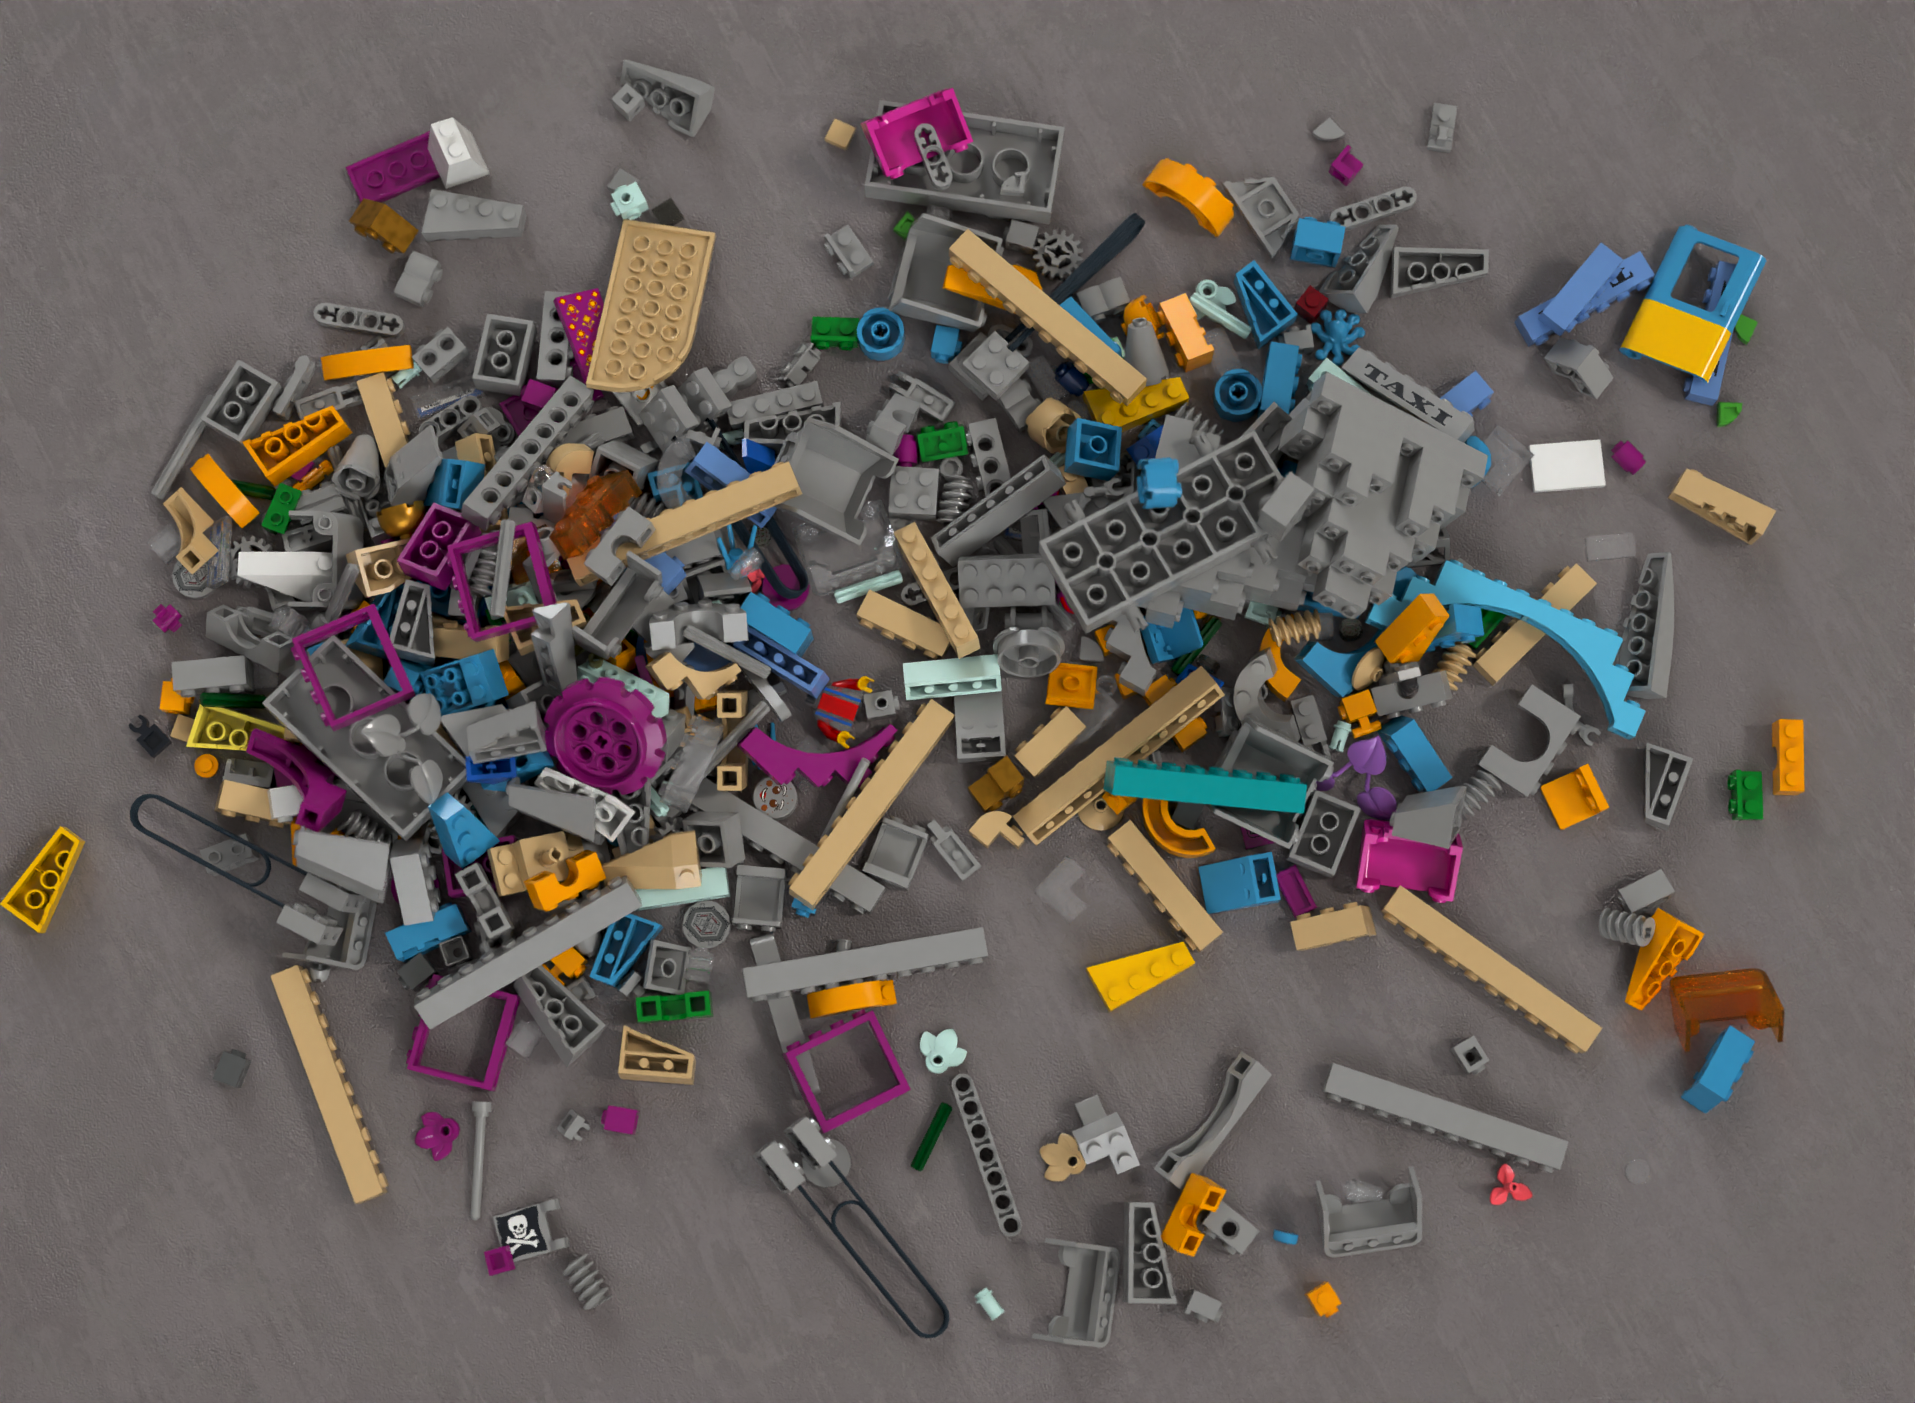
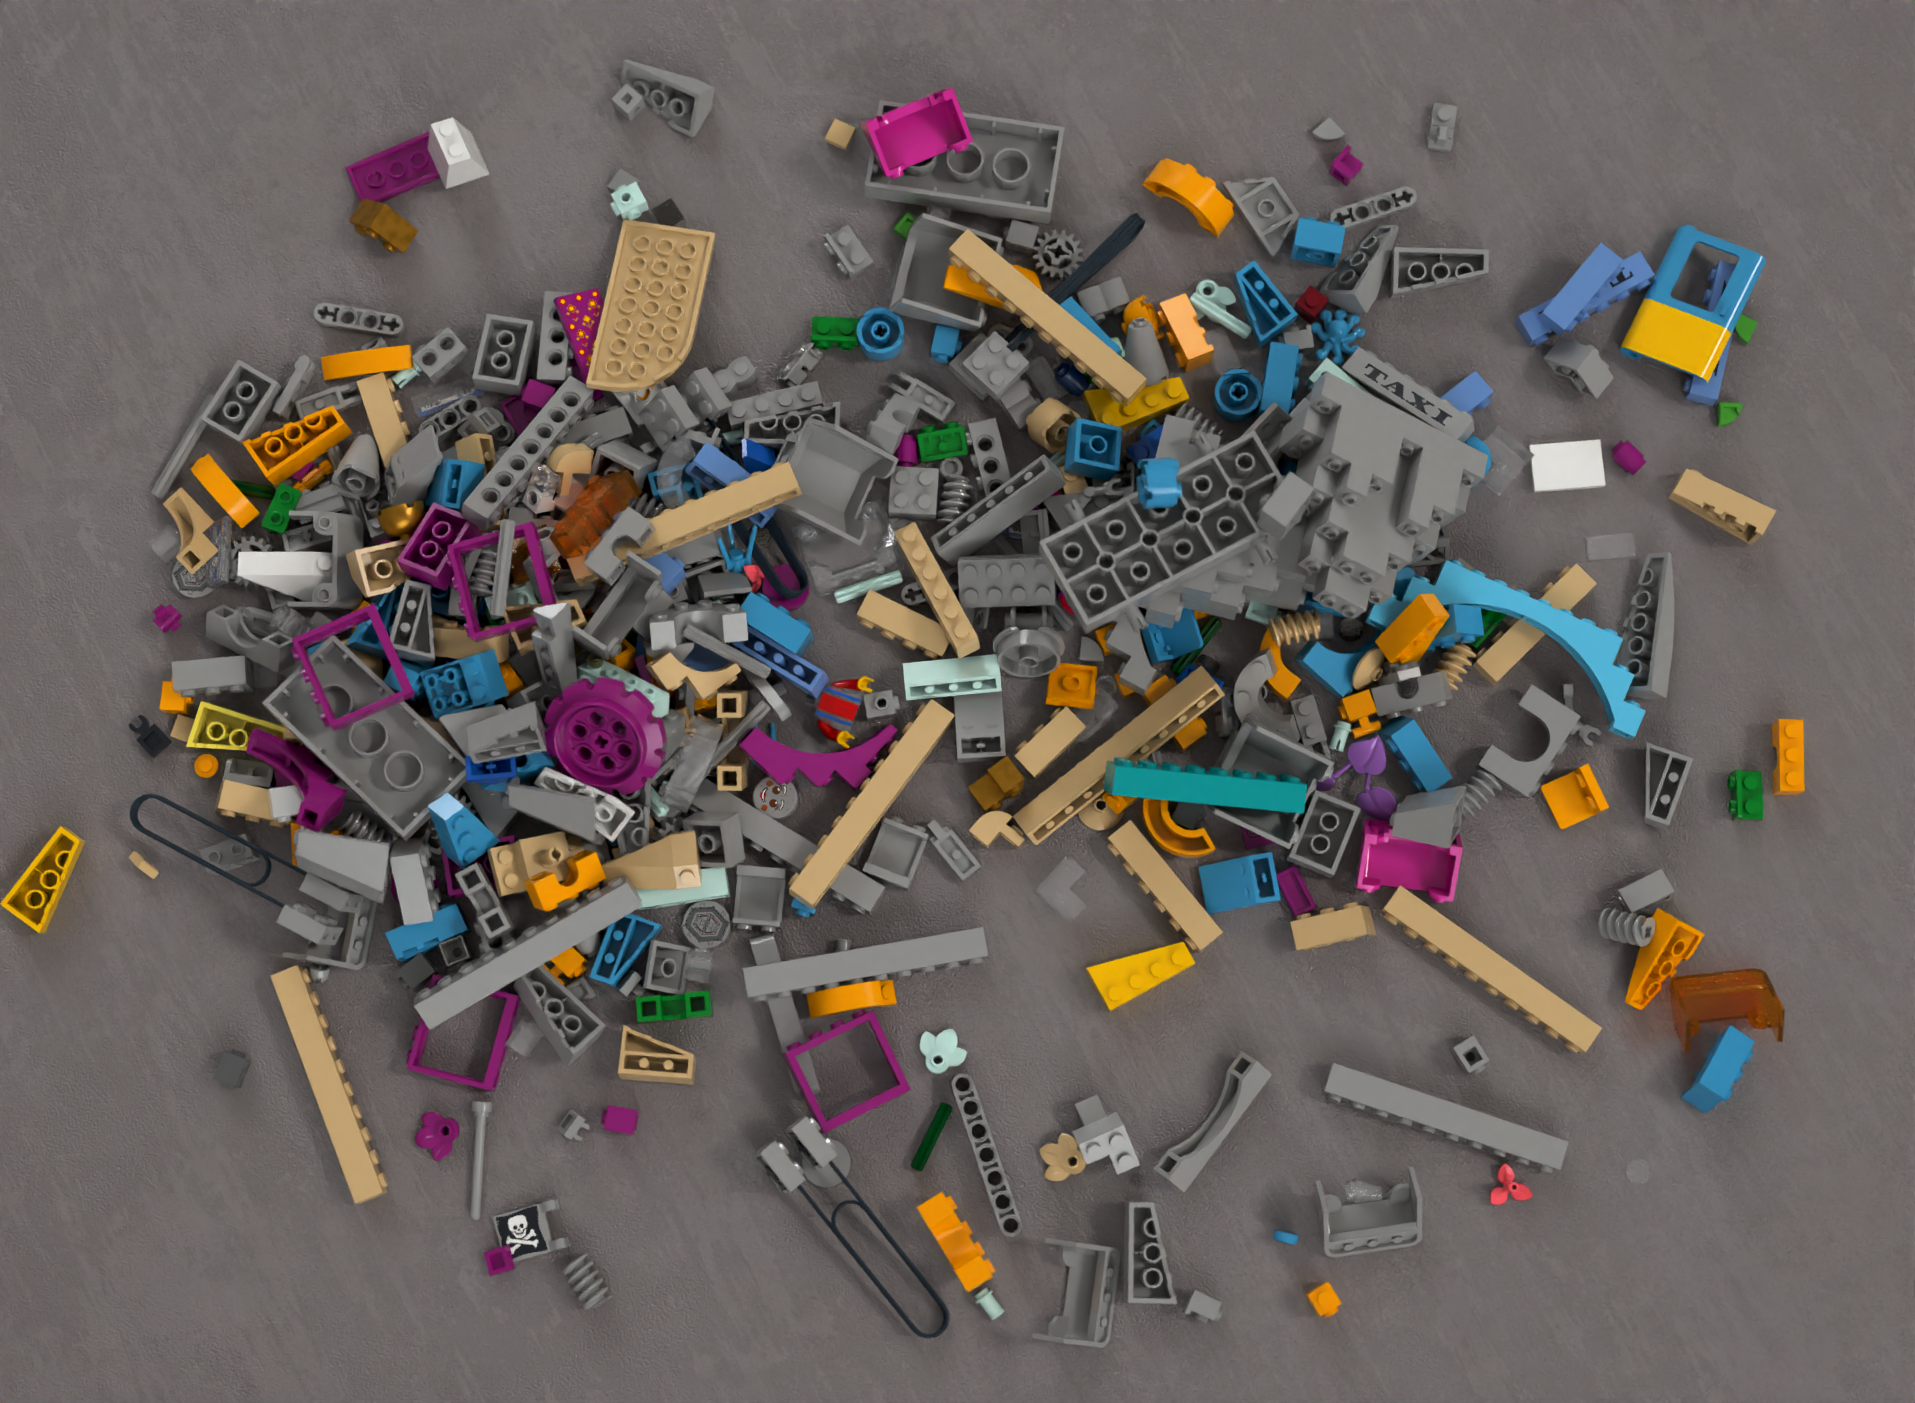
dark green axle [199,693,267,709] -> none
light grey axle [311,563,360,640] -> none
light grey plant [360,693,443,804] -> none
light grey brick [394,251,443,307] -> none
light grey wedge [422,189,527,242] -> none
light grey hinge [541,471,574,528] -> none
clear cone [728,547,764,581] -> none
light grey bar [819,758,870,840] -> none
light grey beam [914,123,952,190] -> none
light grey tile [1000,171,1026,196] -> none
light orange arch [1161,1173,1226,1257] -> none
light grey brick [1201,1201,1259,1255] -> none
none -> tan tile [128,851,159,879]
none -> light orange brick [917,1192,996,1292]

